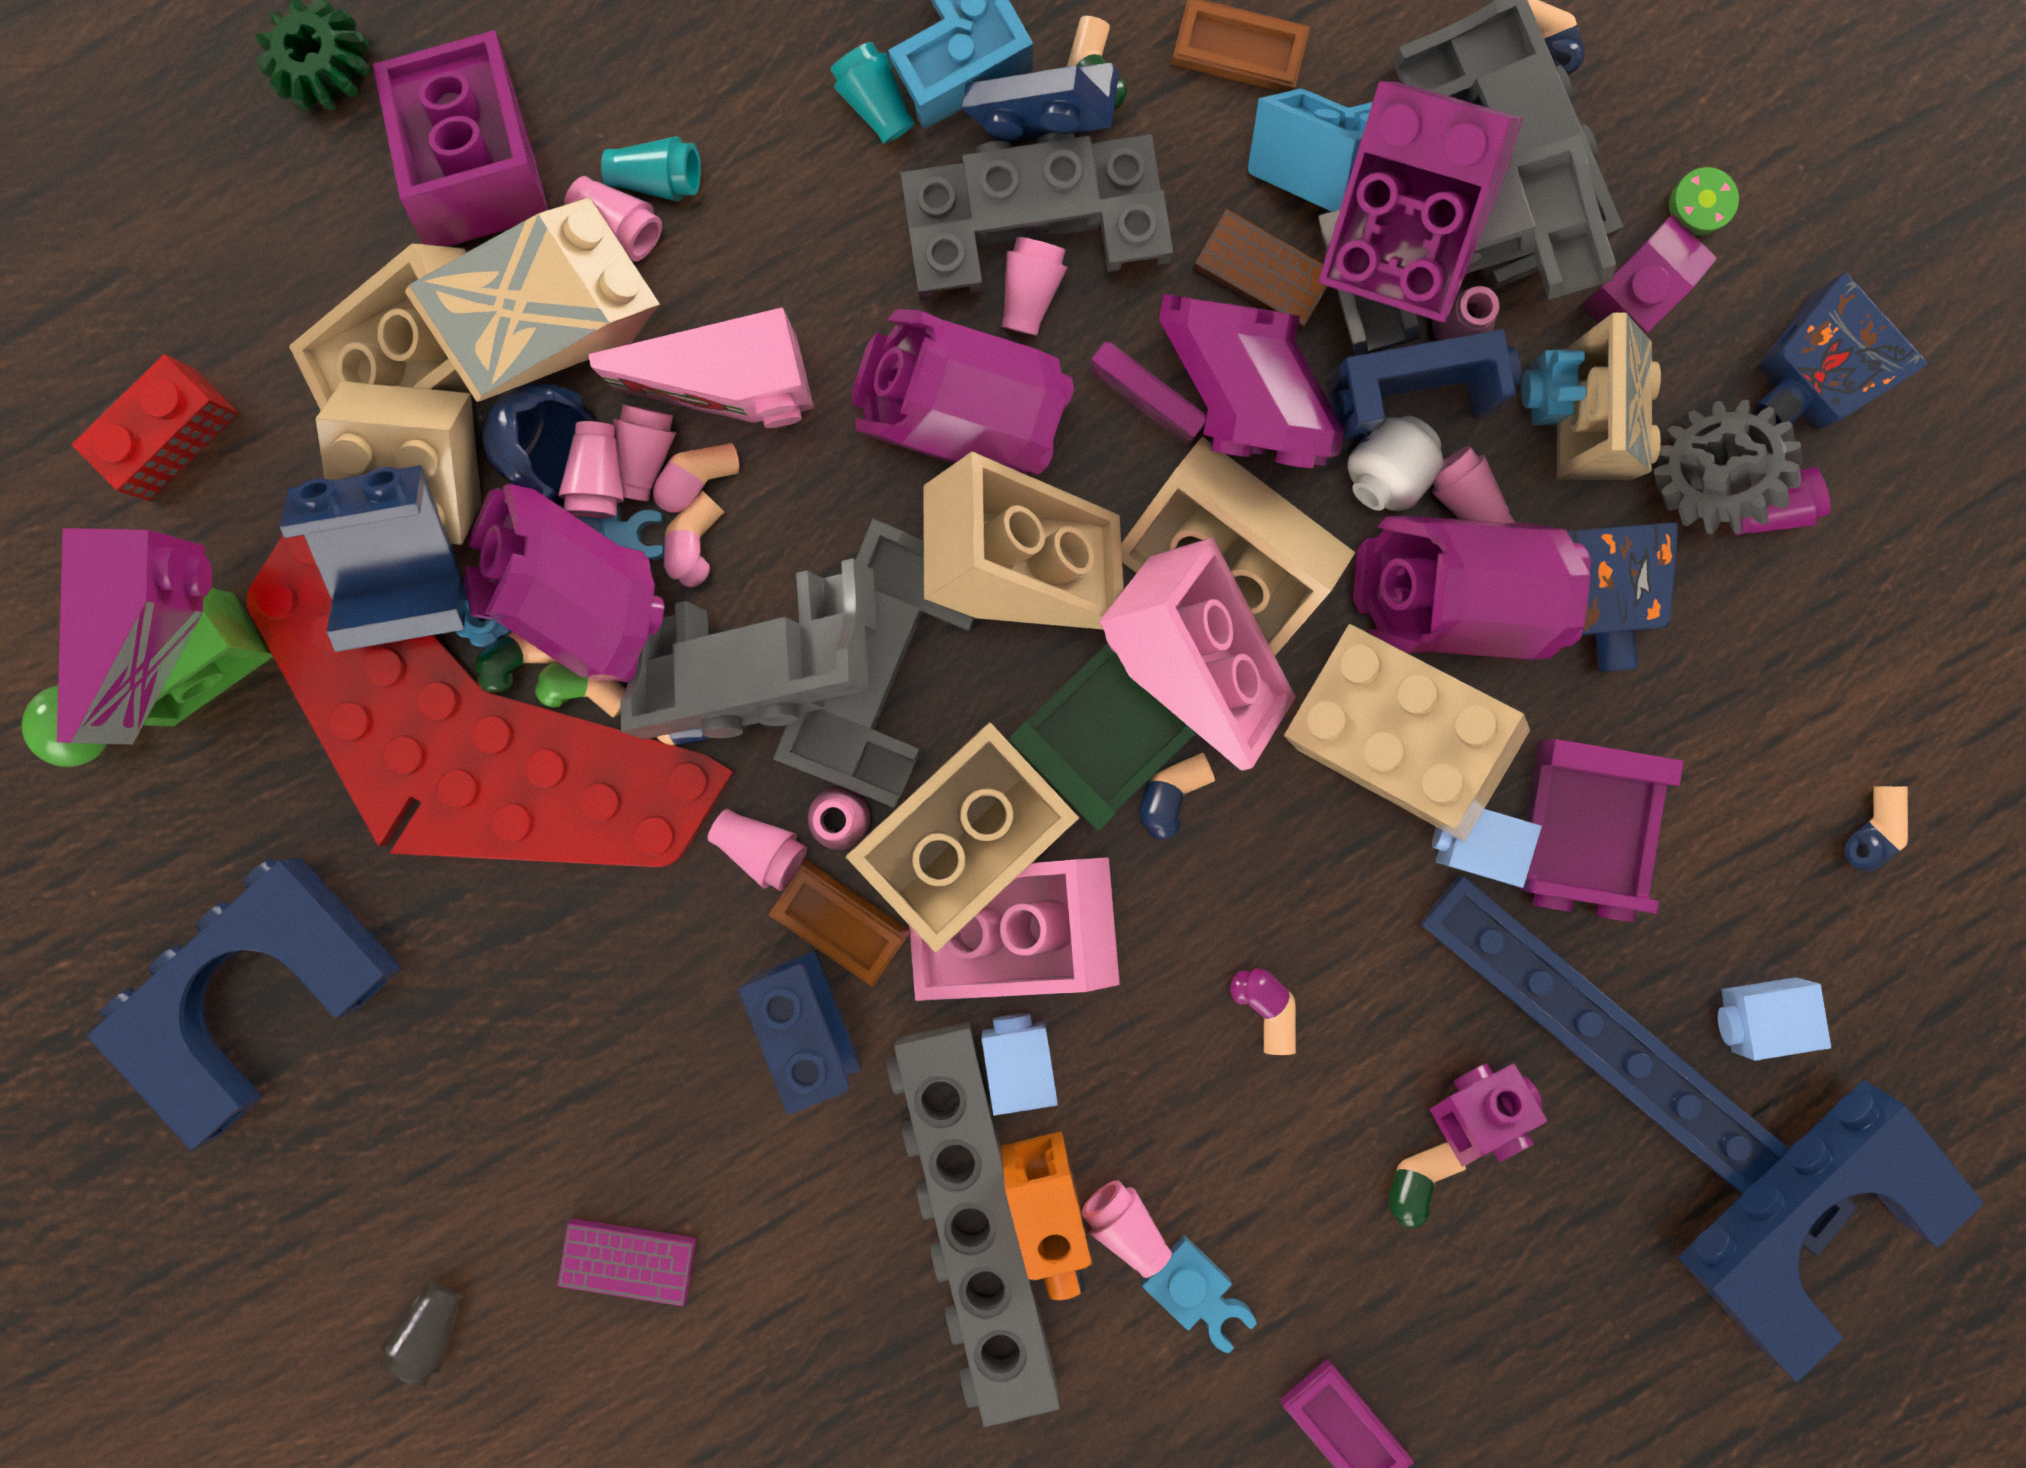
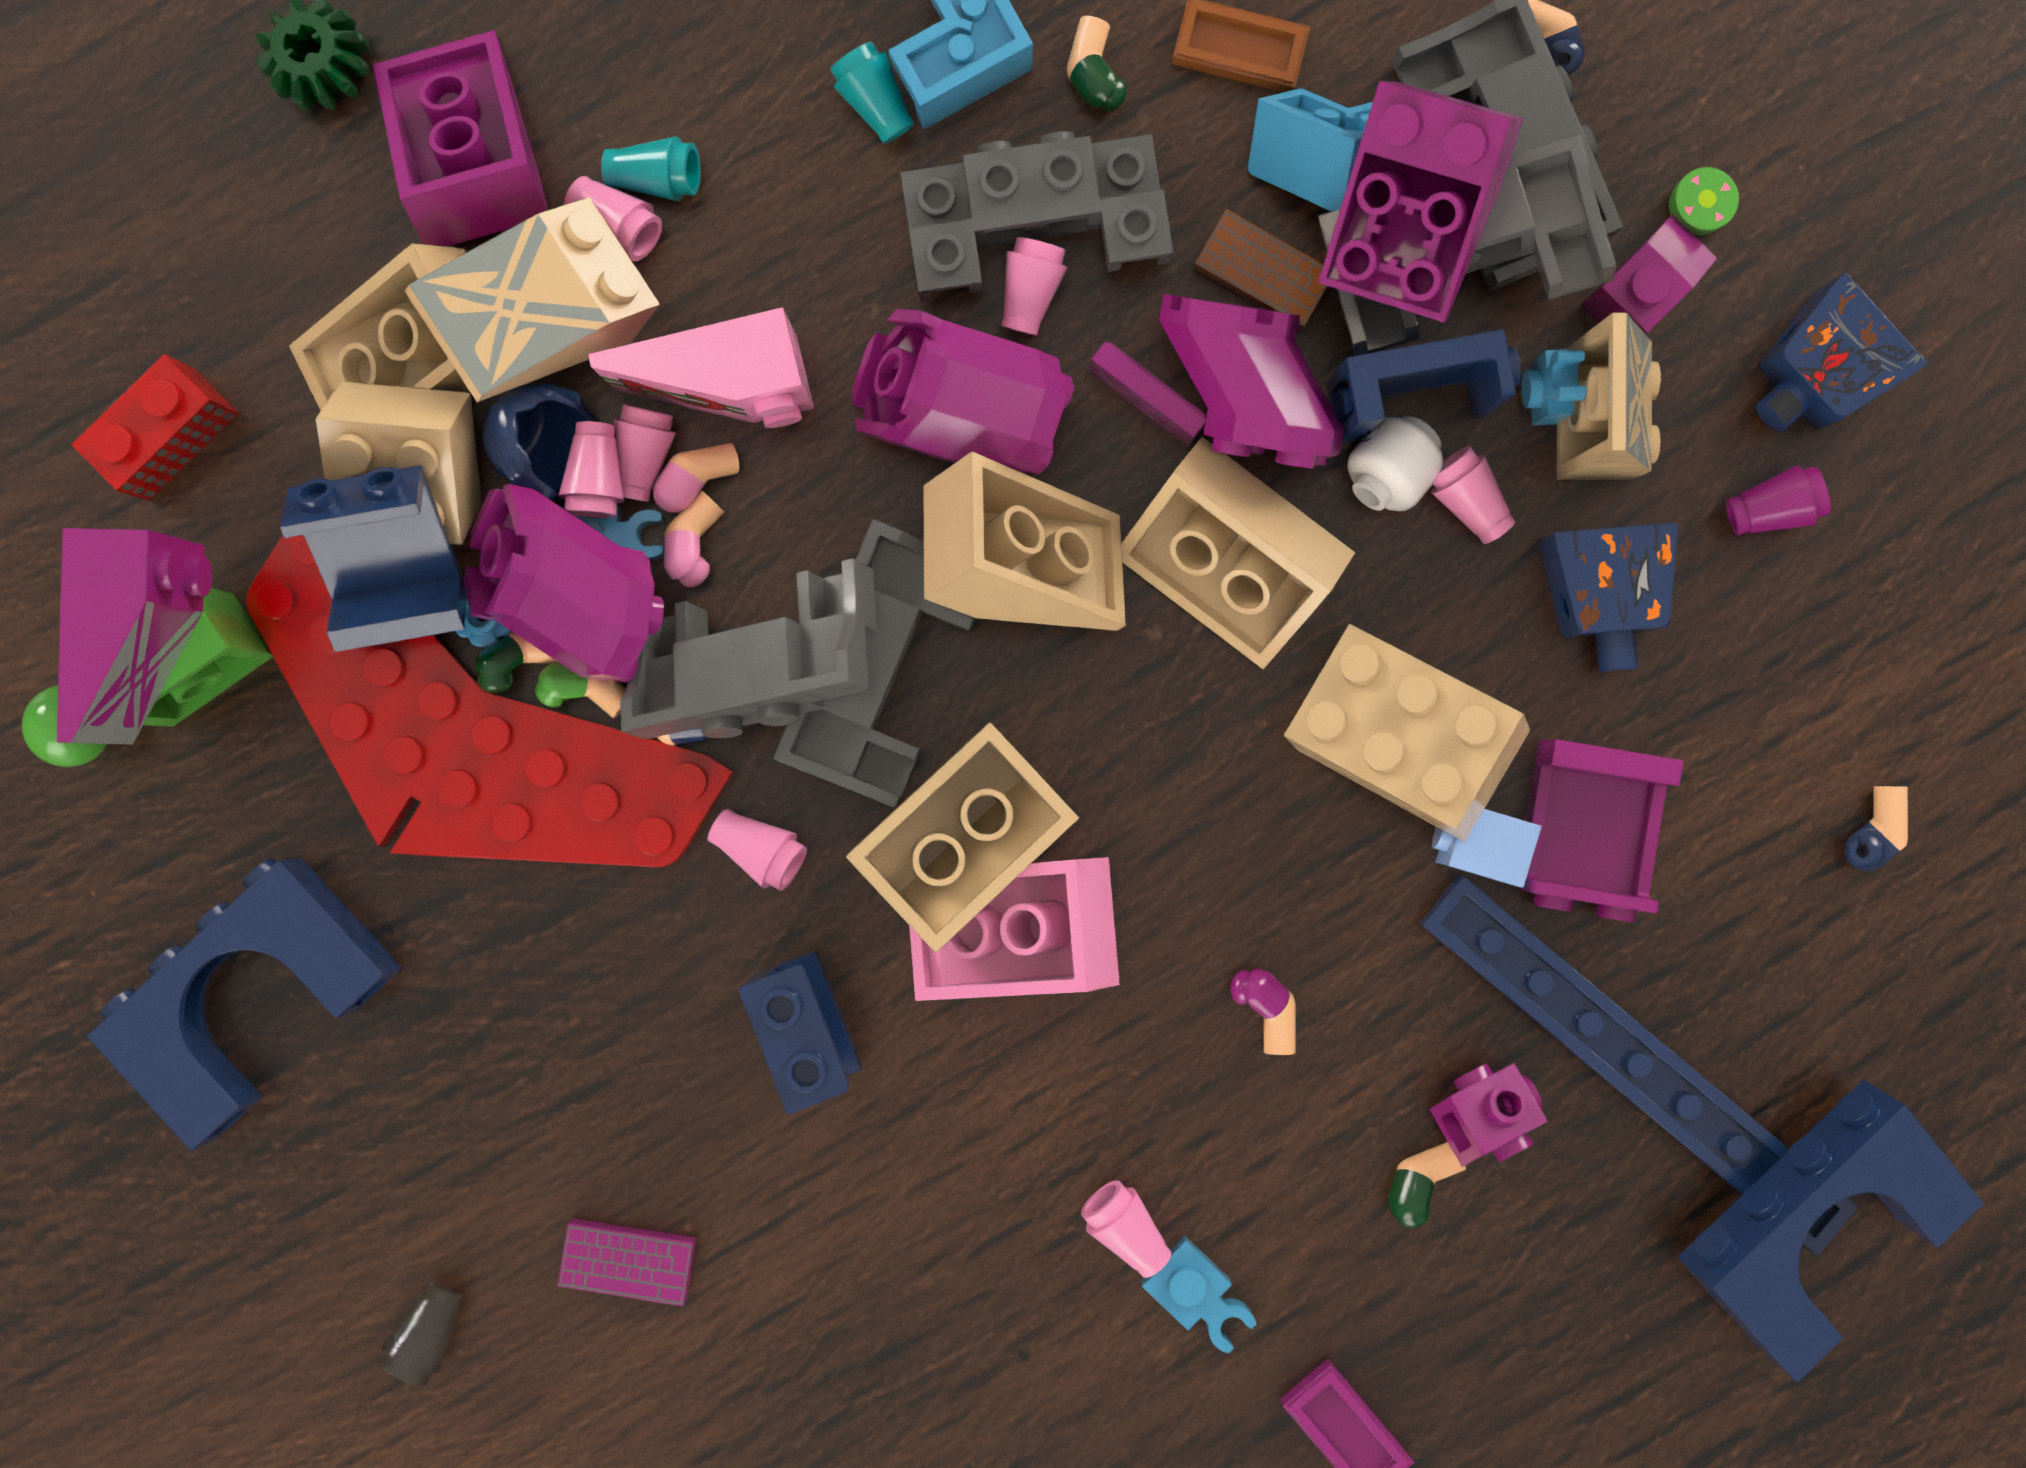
dark orange tile [769,860,911,987] -> none
bright pink cone [808,787,871,850] -> none
dark grey brick [886,1020,1060,1427] -> none
dark blue bracket [962,63,1119,143] -> none
light blue brick [982,1013,1058,1115] -> none
orange torso [1001,1131,1092,1300] -> none
dark green panel [1008,642,1197,831] -> none
bright pink slope [1099,538,1296,770] -> none
arm [1139,753,1215,840] -> none
magenta brick [1353,516,1591,660] -> none
bright pink cone [1432,286,1499,341] -> none
dark grey gear [1654,400,1803,534] -> none
light blue brick [1718,977,1831,1061] -> none

